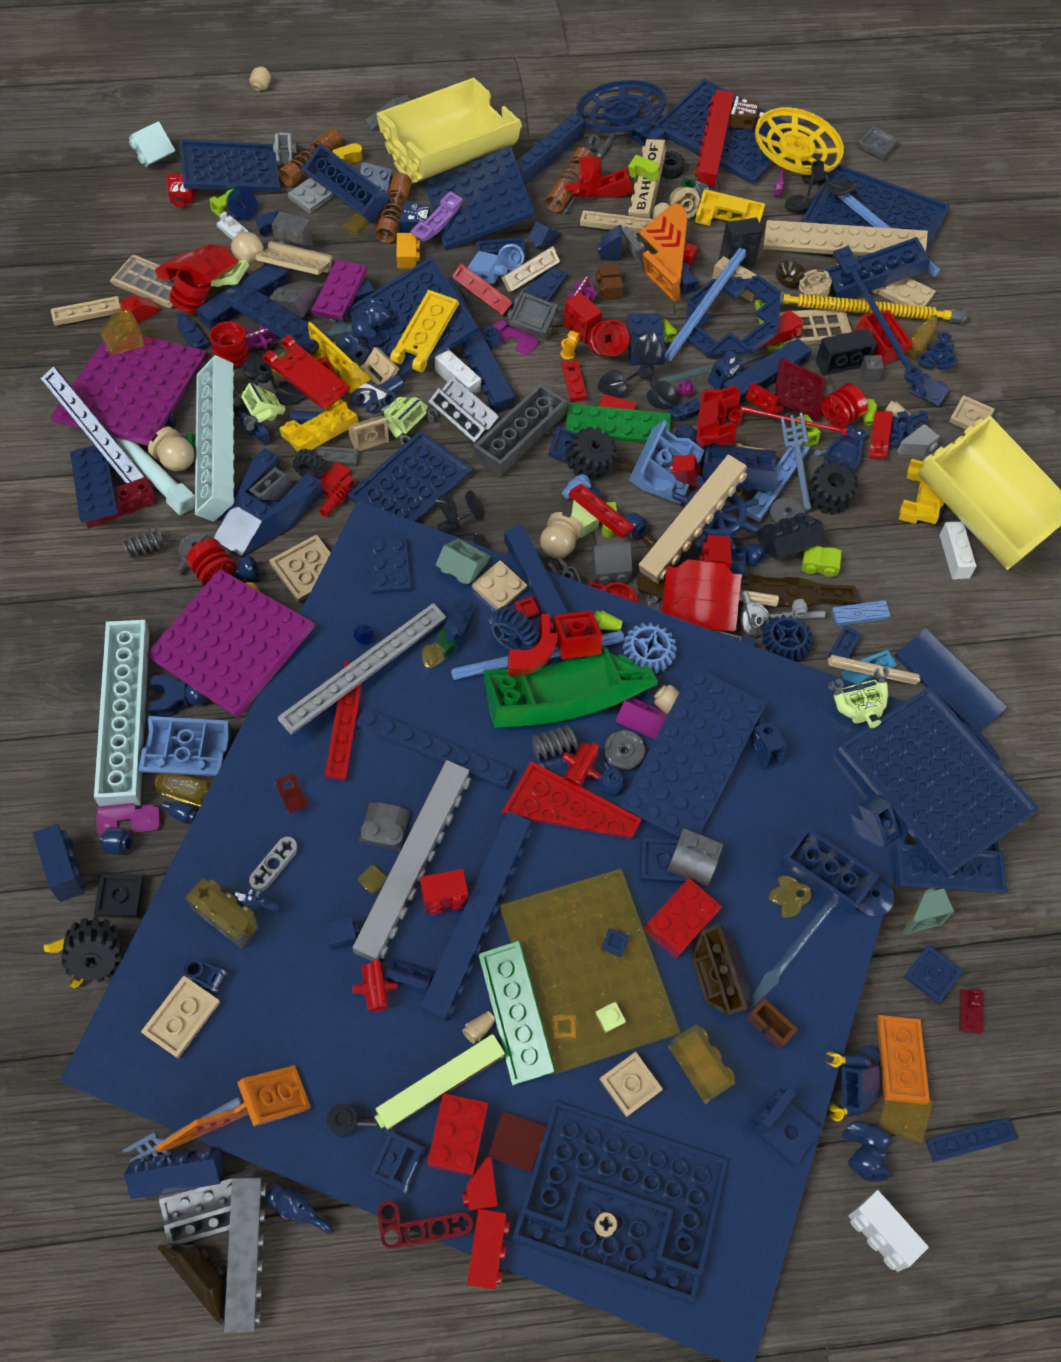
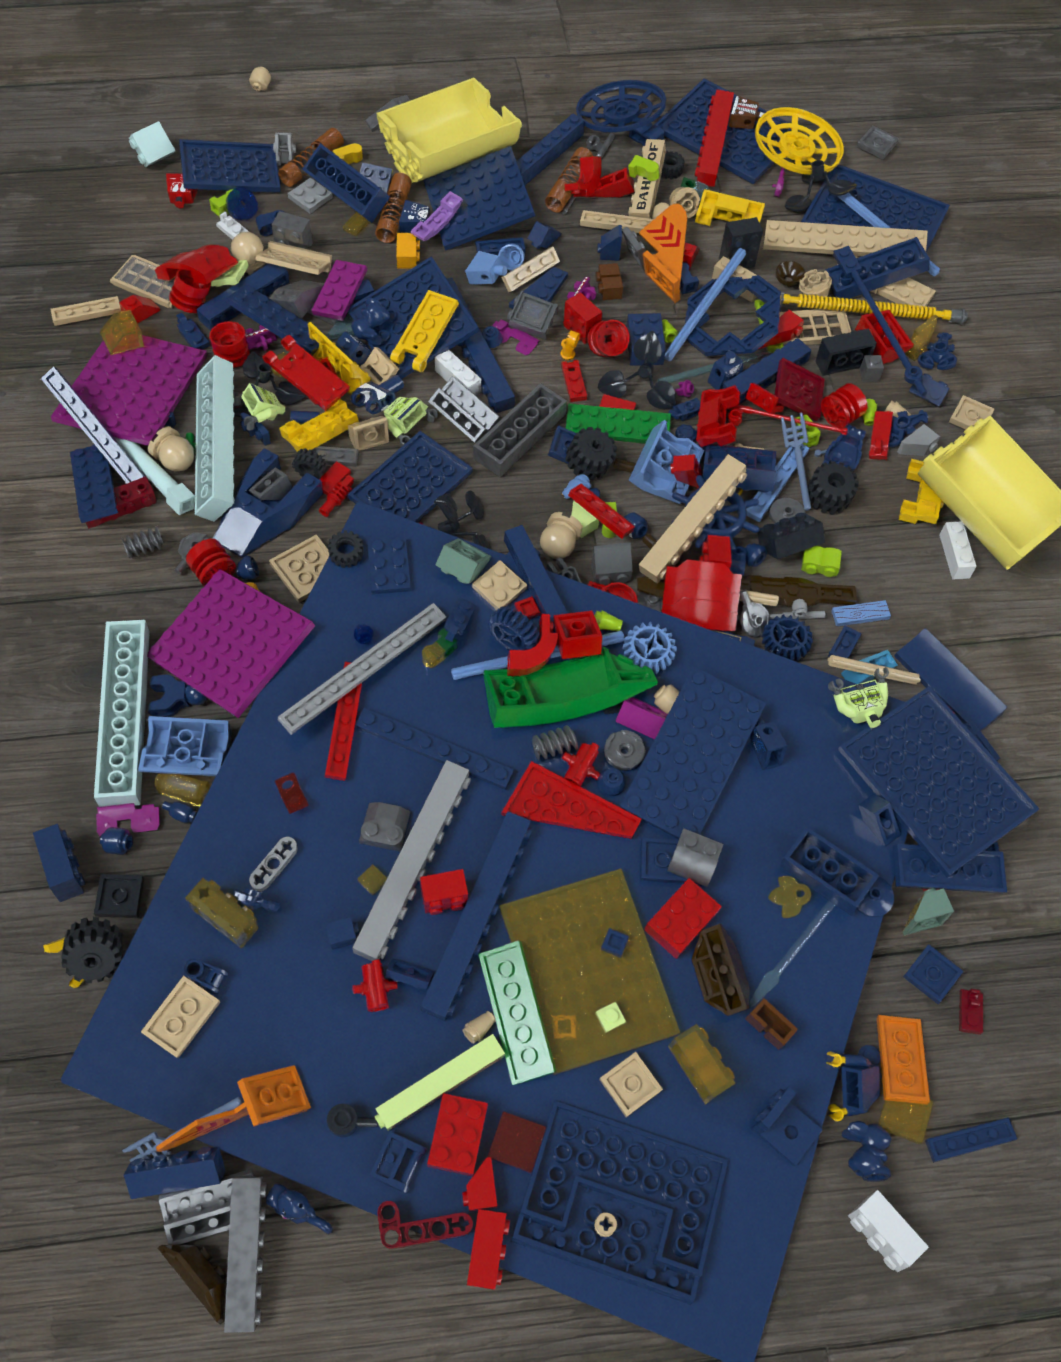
plate [451,263,513,317] -> none
none -> black tyre [328,530,364,568]

